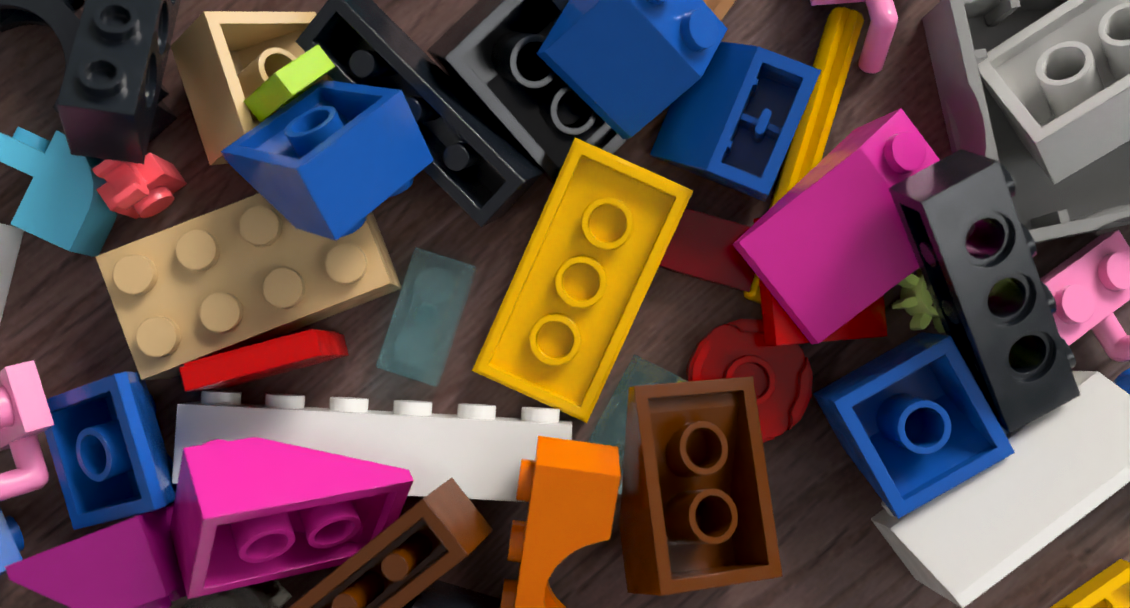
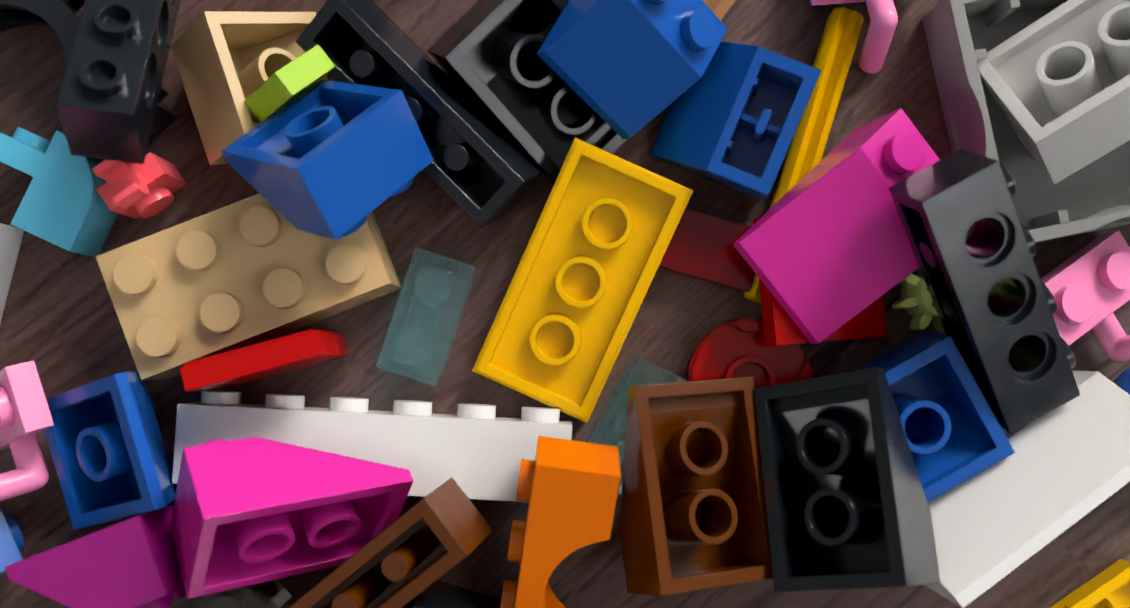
none -> black slope [754,367,941,592]

